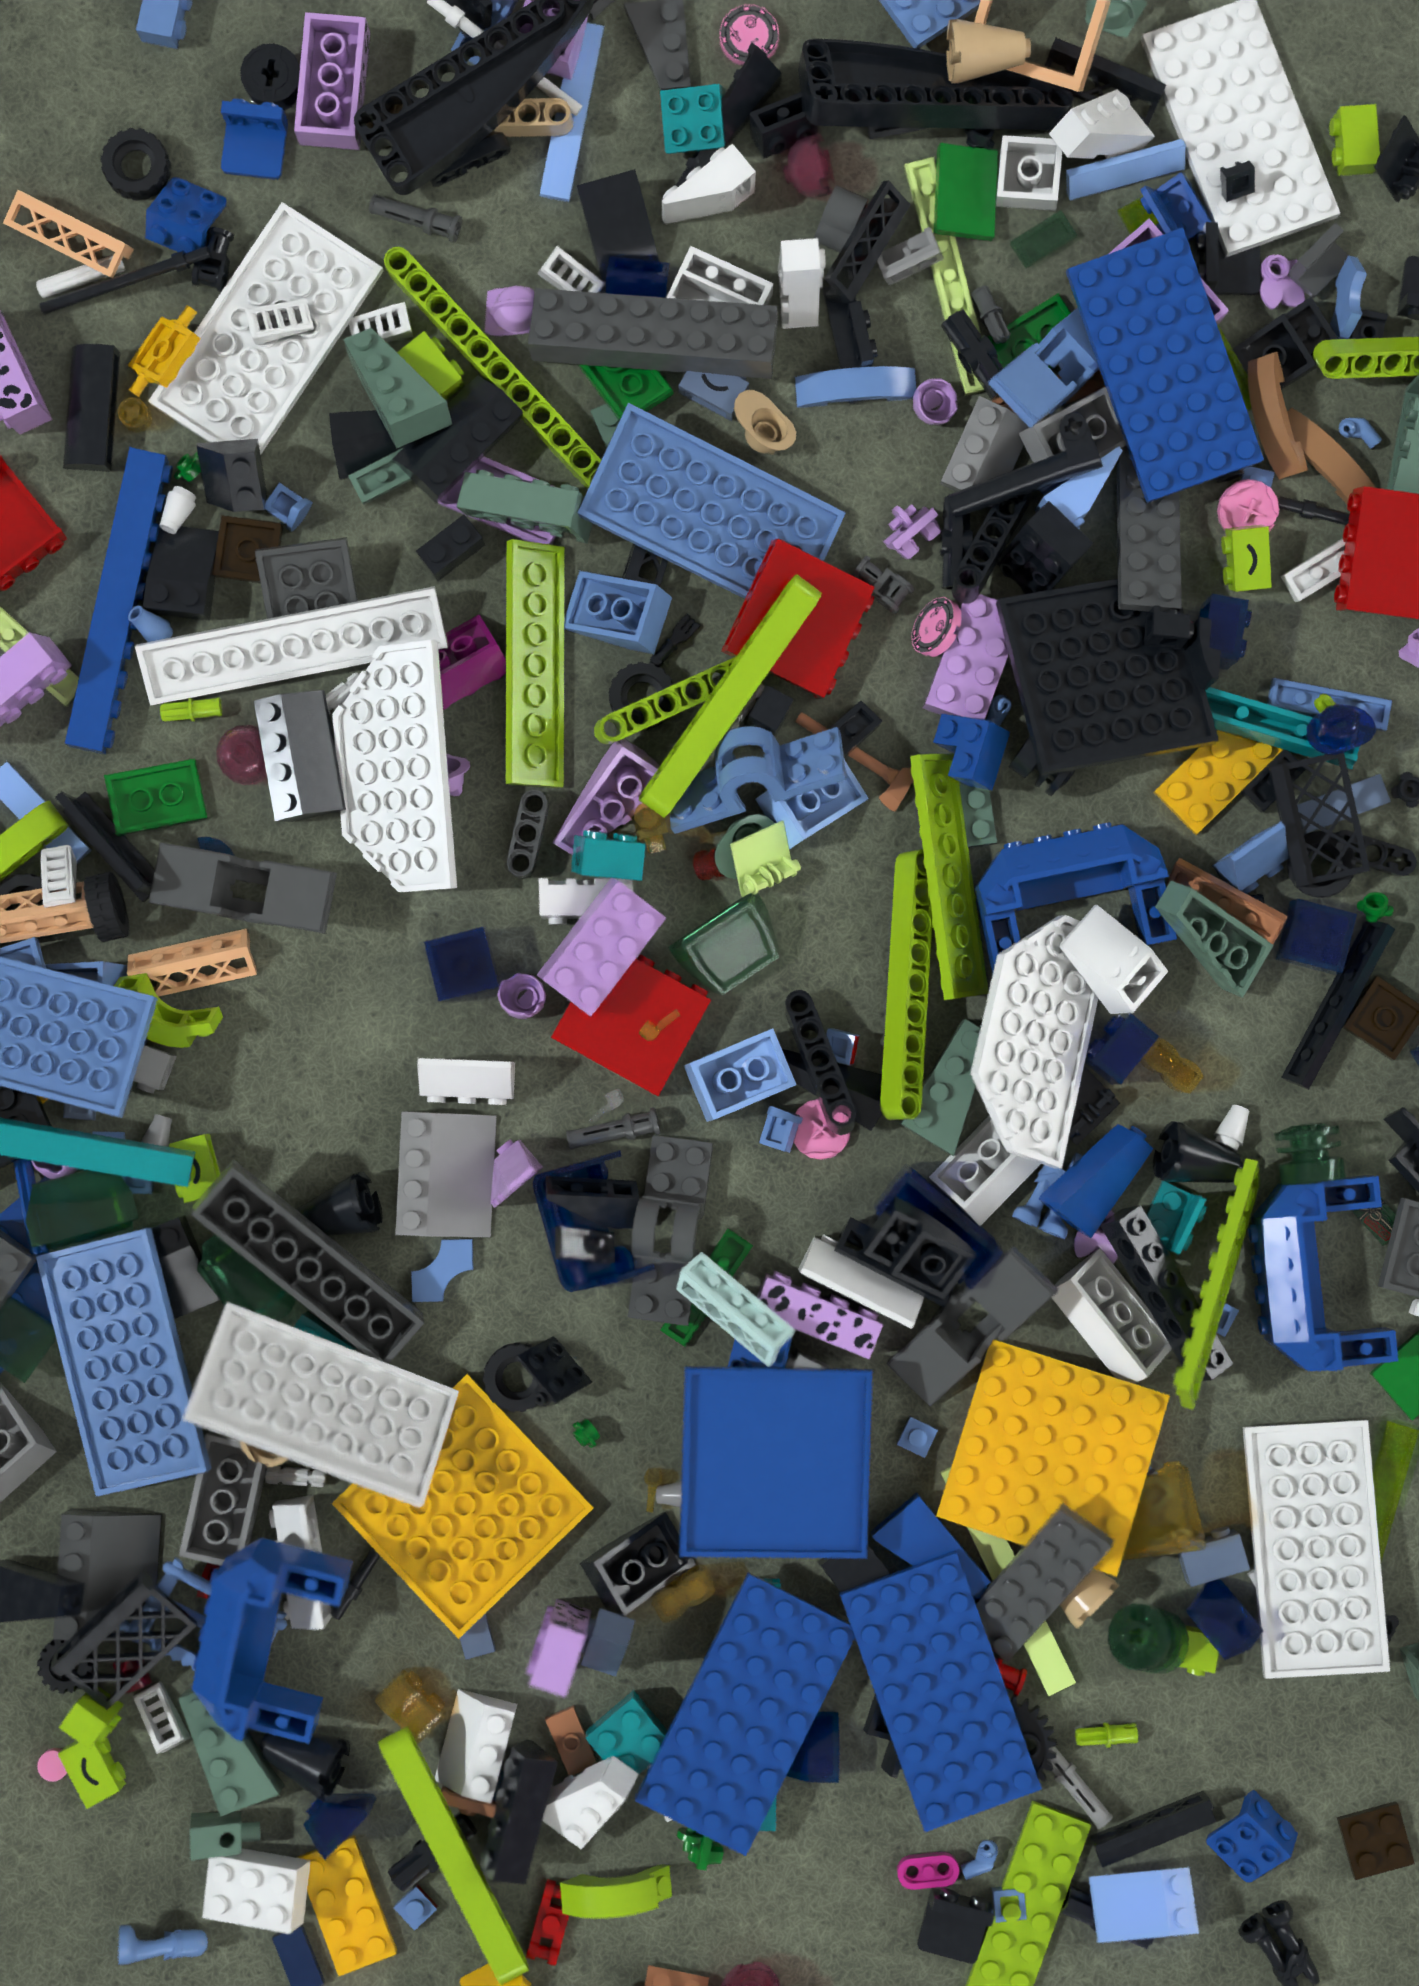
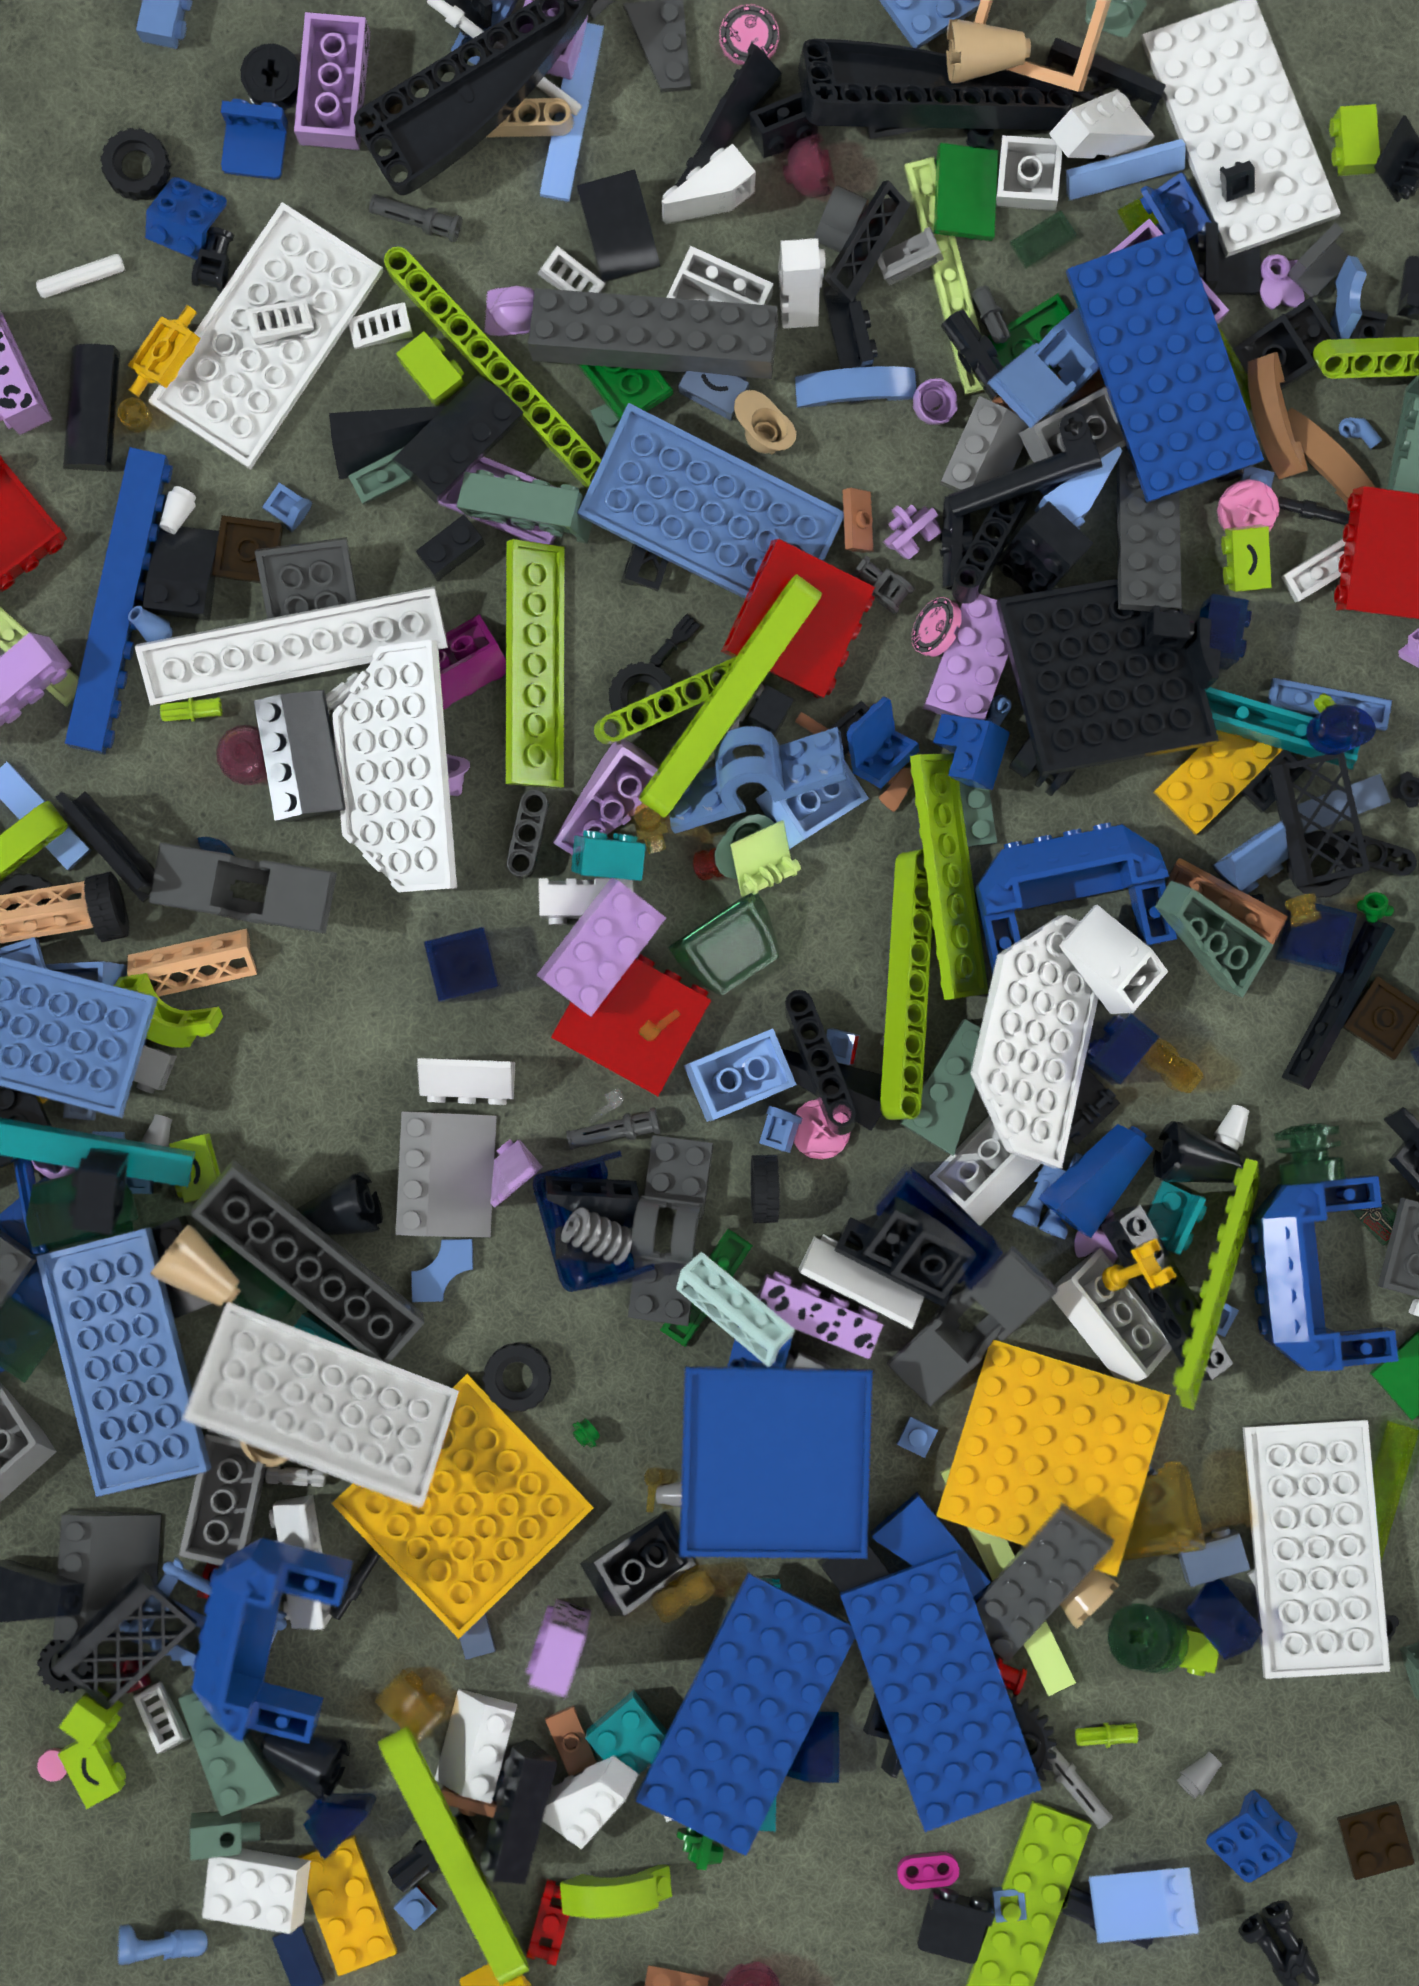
light nougat fence [3,190,134,278] -> none
black bar [40,246,211,315] -> none
white slope [41,845,77,908] -> none
green tile [104,759,208,836] -> none
green plate [174,452,201,482] -> none
black slope [196,438,267,512] -> none
sand green wedge [343,328,452,448] -> none
black beam [430,133,511,187] -> none
lavender hair [497,973,546,1019] -> none
black hinge [516,1336,592,1406] -> none
medium blue slope [564,571,672,654] -> none
sand blue brick [581,1609,635,1677] -> none
clear blue brick [606,257,670,298] -> none
teal bracket [660,84,726,154] -> none
medium blue arm [960,1840,998,1880] -> none
black fence [1090,1791,1217,1868] -> none
none -> black brick [68,1148,129,1234]
none -> tan cone [150,1224,240,1306]
none -> light grey piece [561,1208,632,1265]
none -> black tyre [751,1155,780,1223]
none -> nougat plate [843,488,873,553]
none -> blue bracket [847,697,920,789]
none -> yellow bar [1102,1238,1177,1291]
none -> light grey cone [1177,1751,1222,1799]
none -> clear yellow wheel [1285,894,1322,927]

